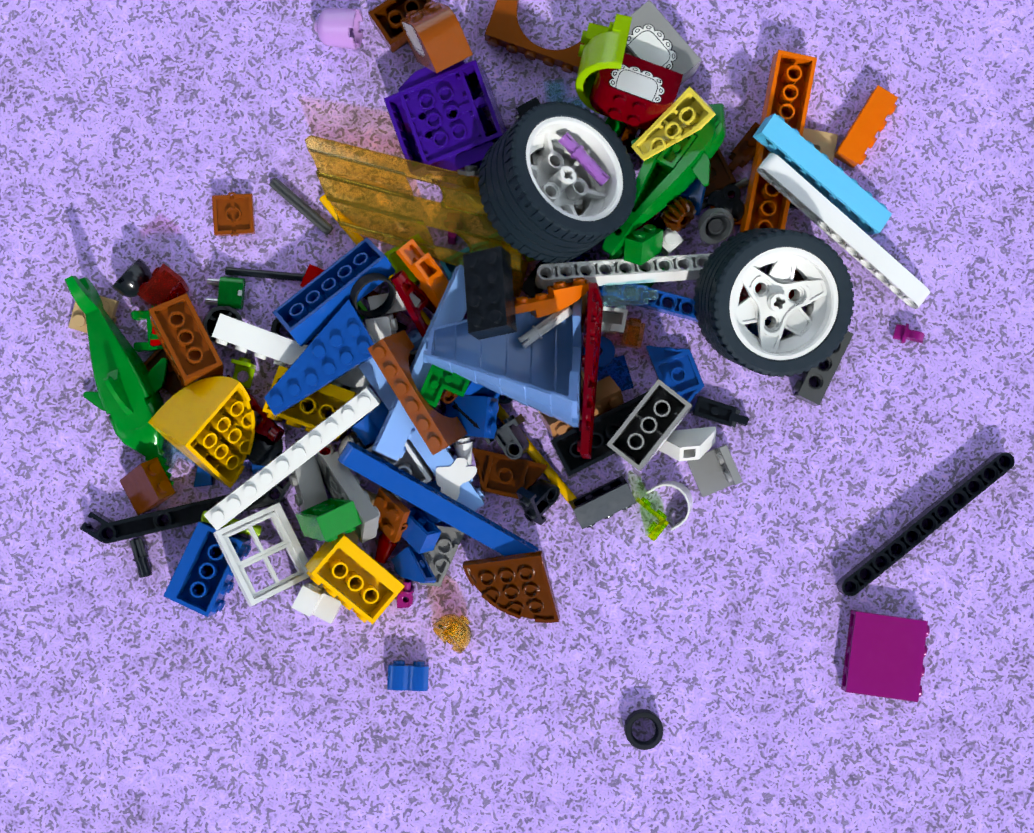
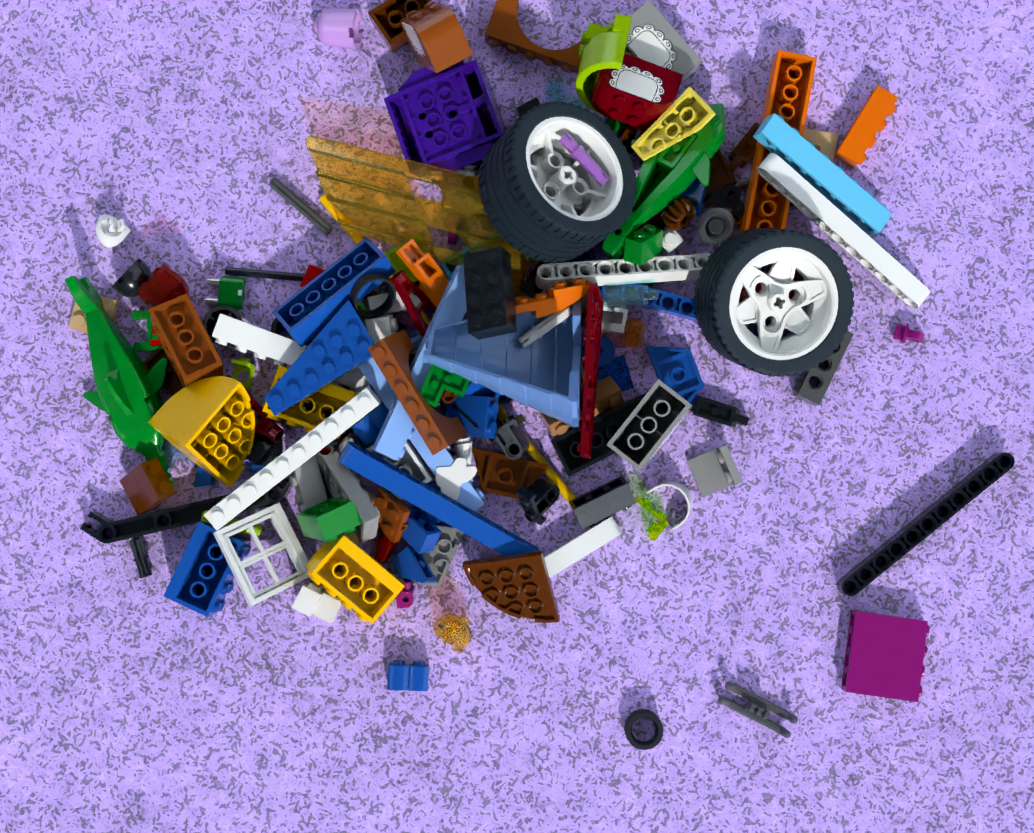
dark orange plate [212,192,255,237] -> none
white slope [659,426,716,461] -> none
none -> white piece [95,214,131,248]
none -> white beam [544,516,622,578]
none -> dark grey piece [718,681,798,738]

